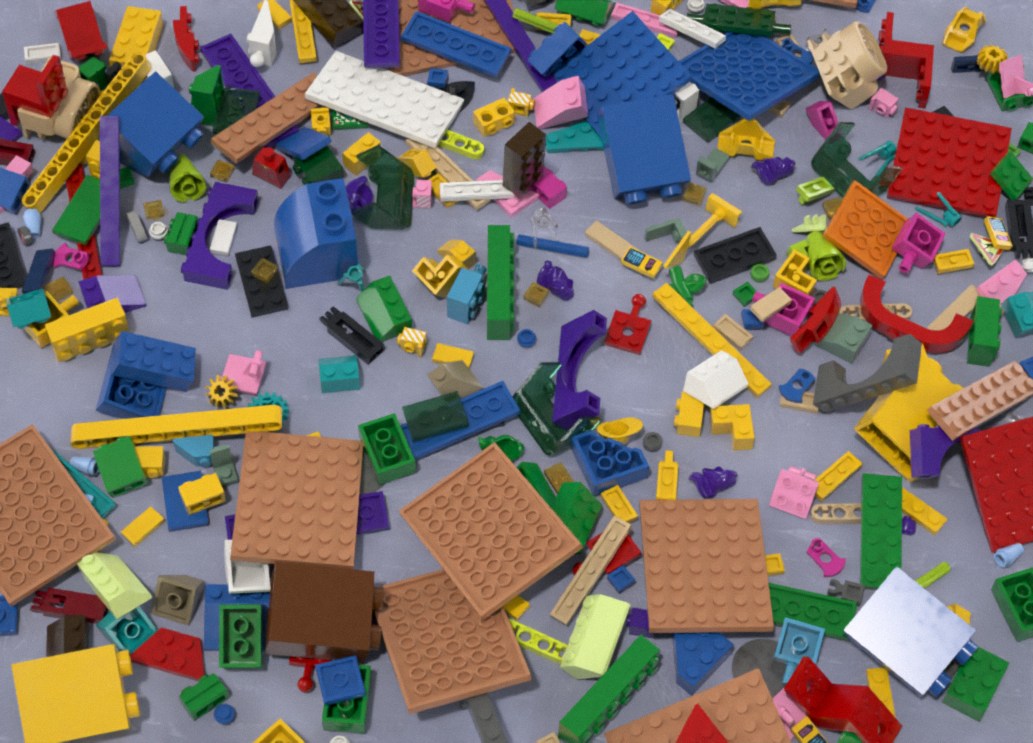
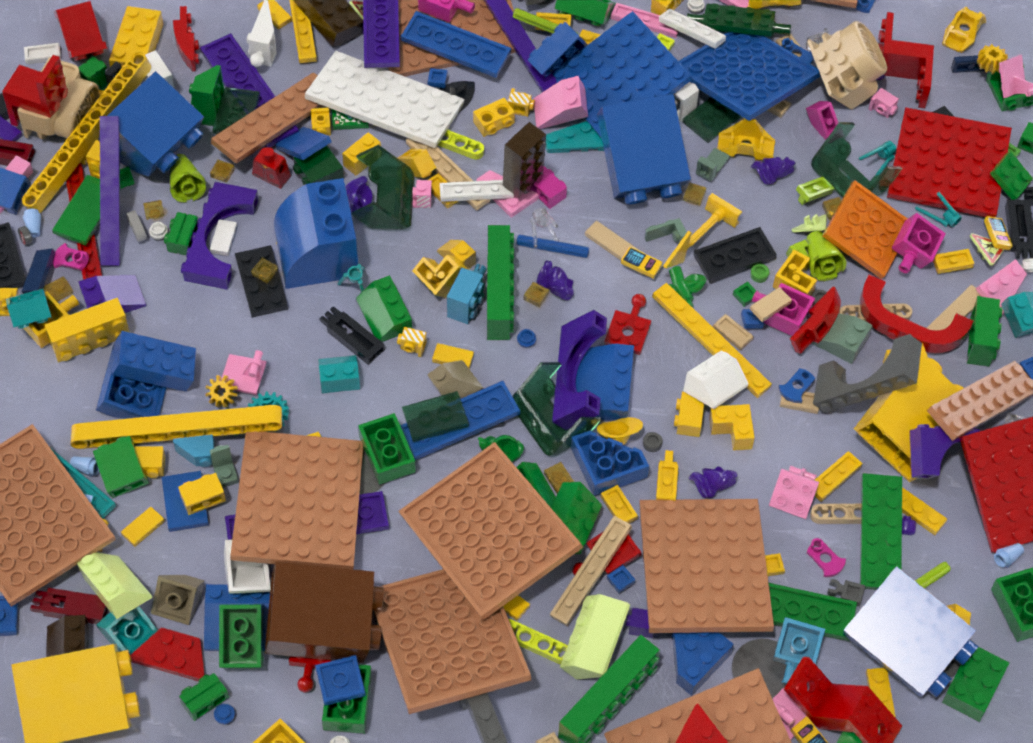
none -> blue slope [576,344,634,421]

